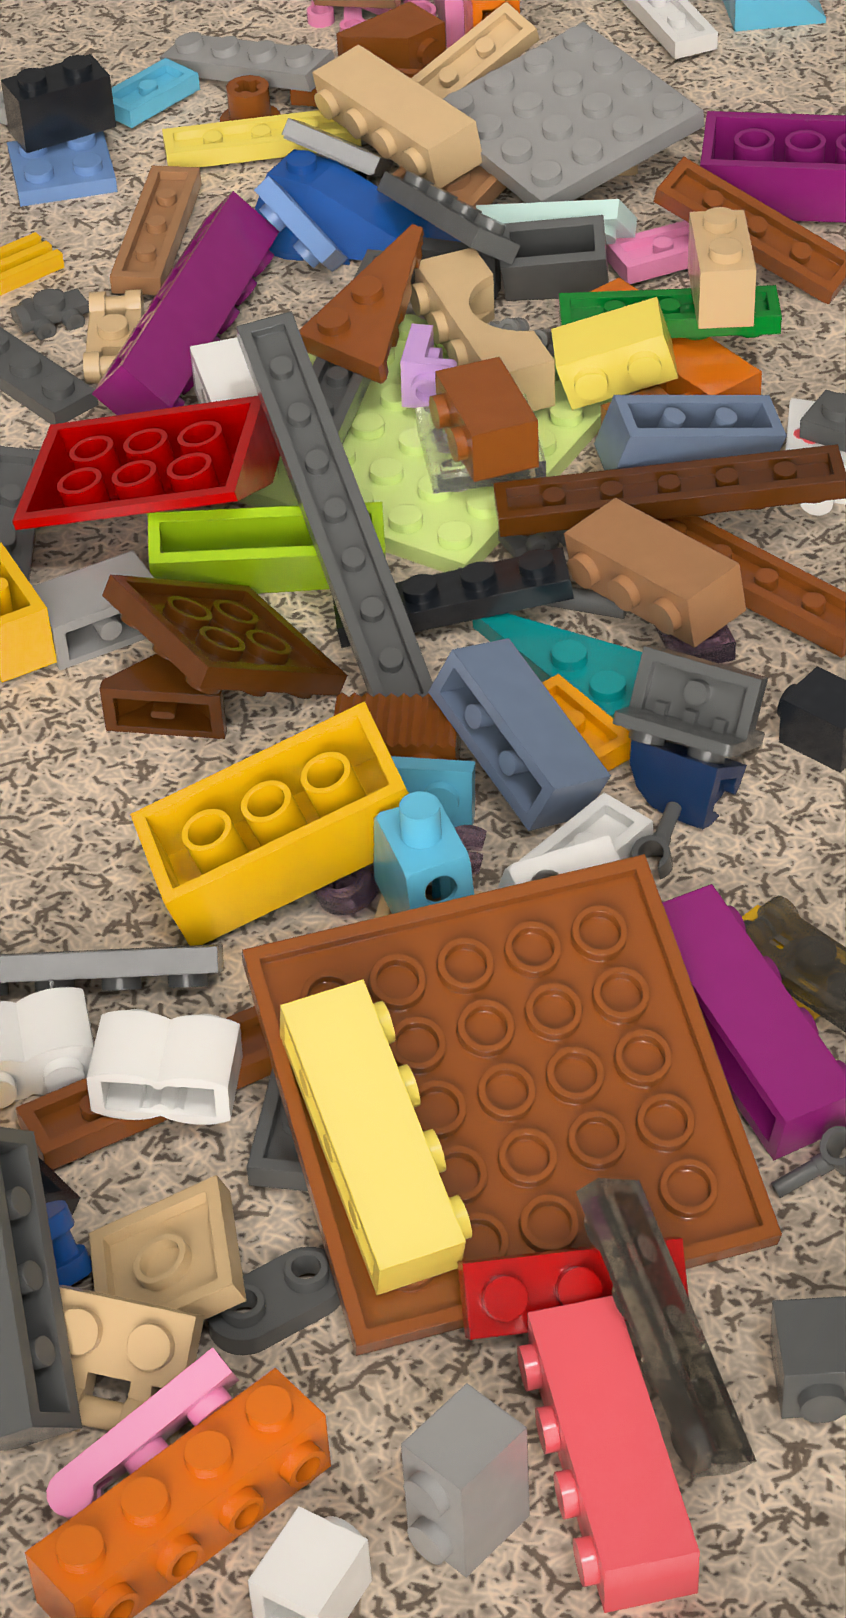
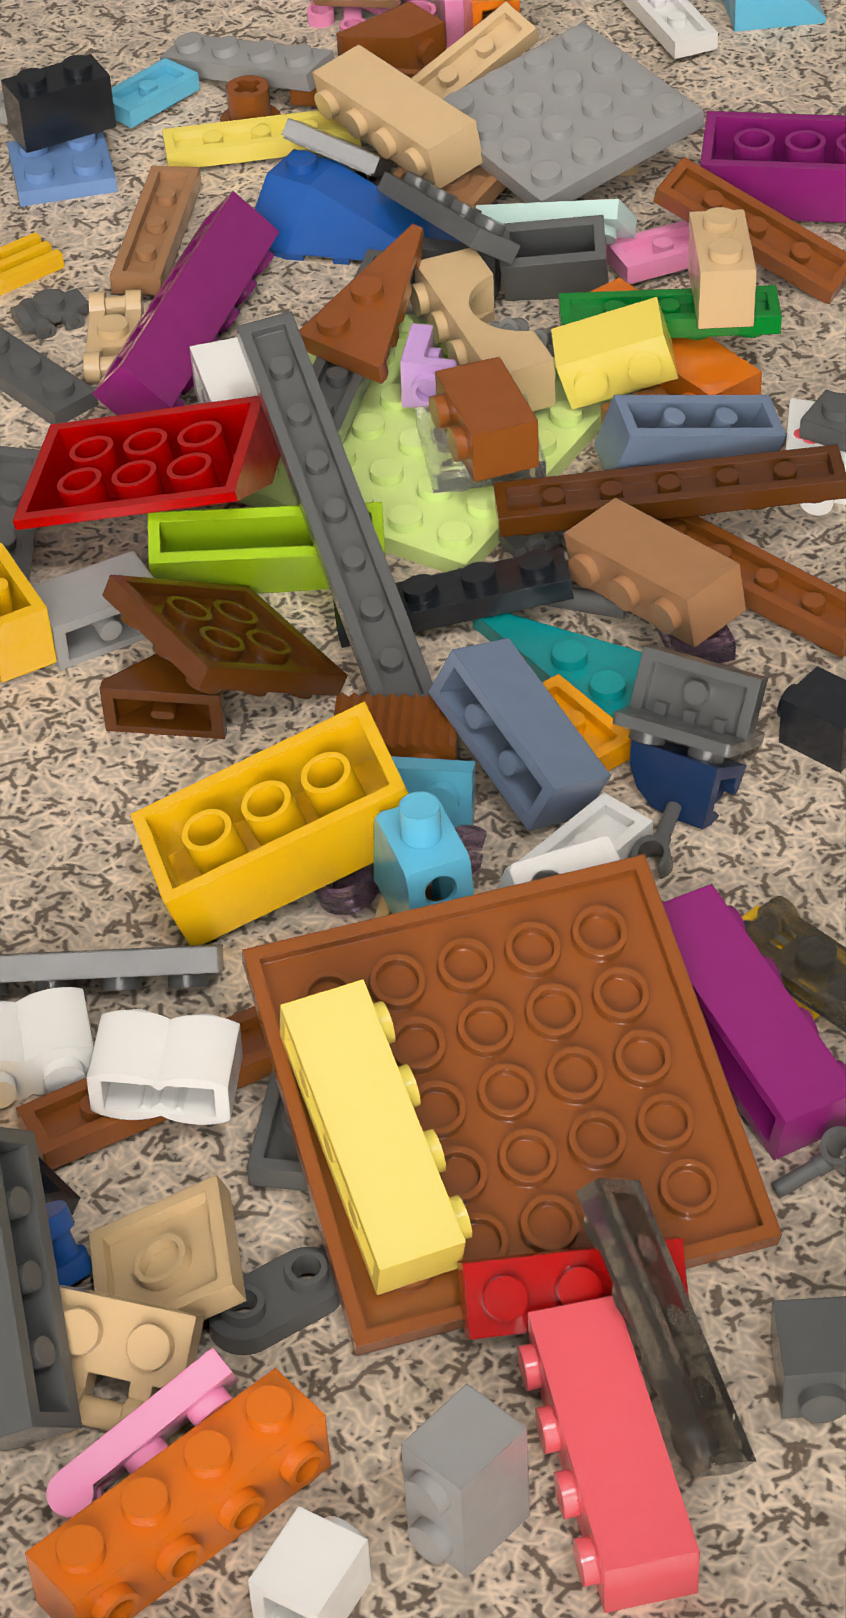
medium blue plate [254,176,348,272] -> none

